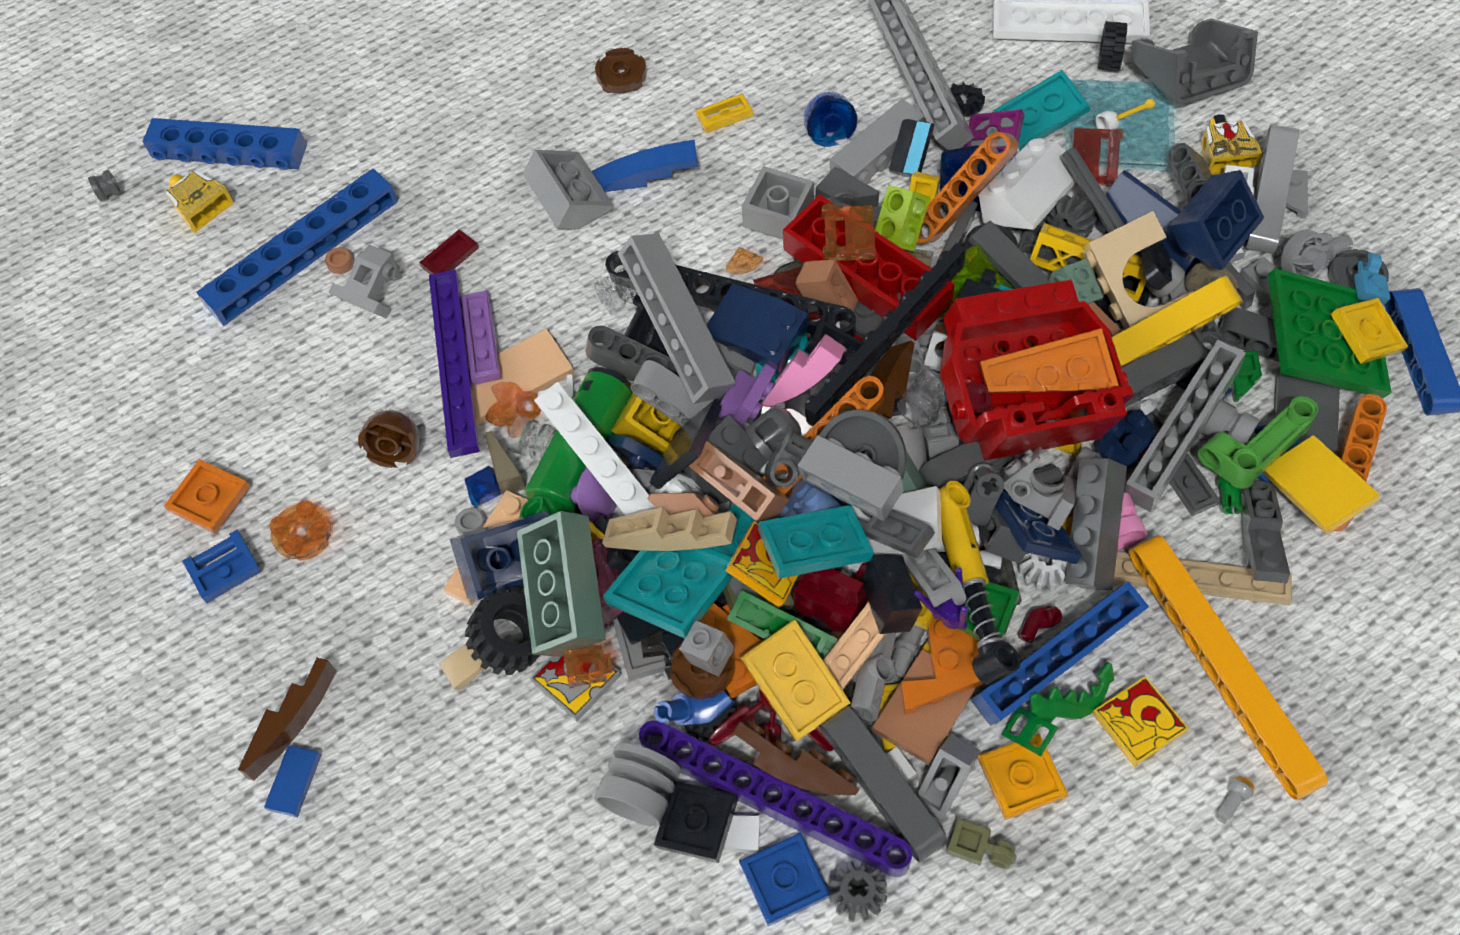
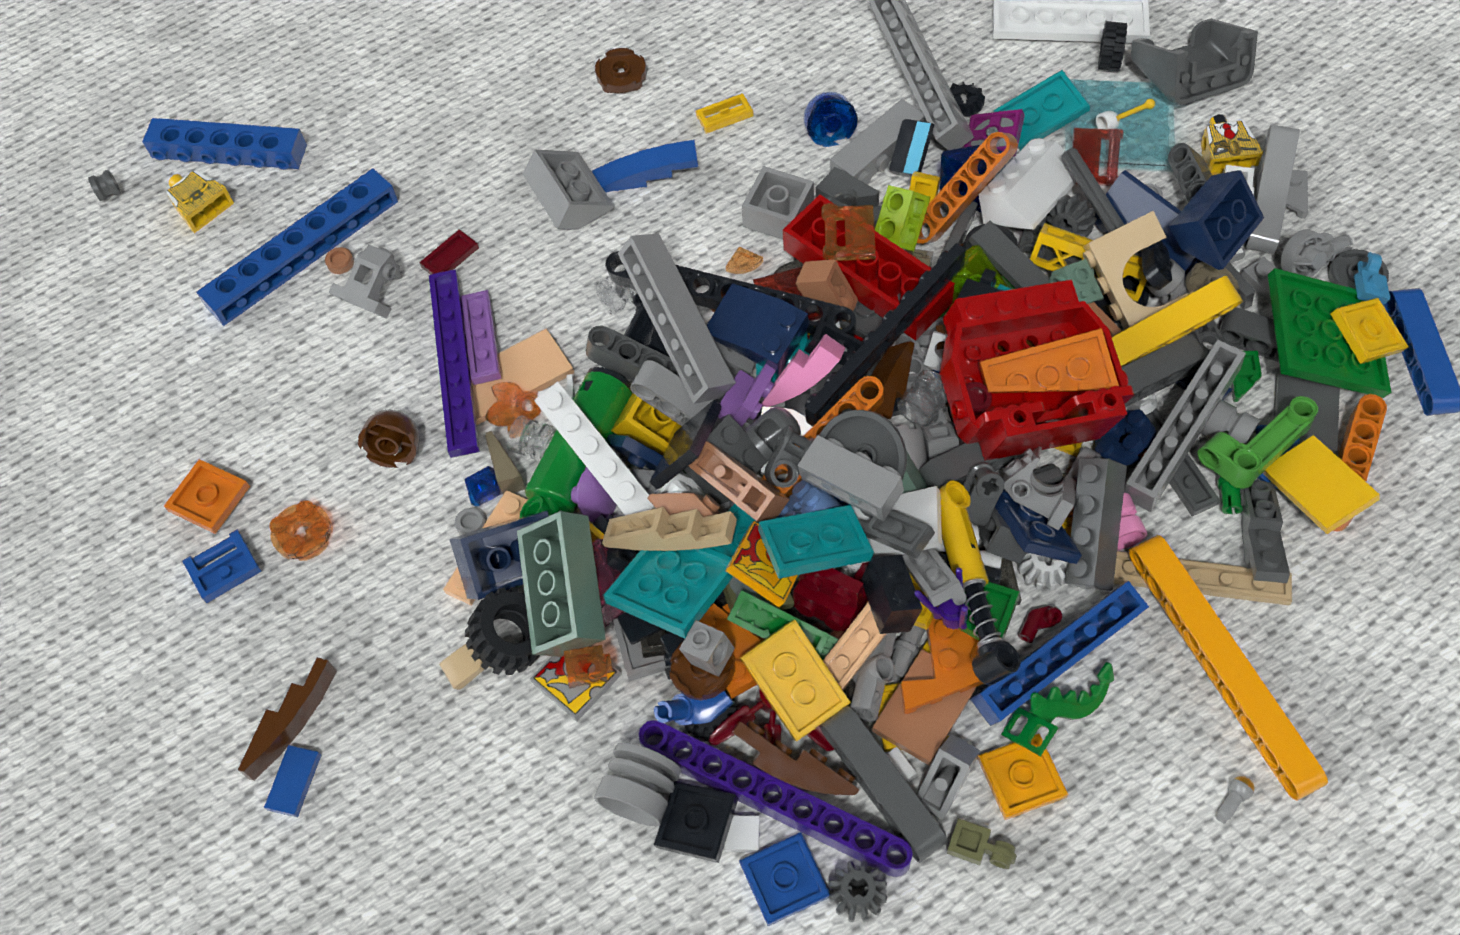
tile [1092,676,1189,767] -> none

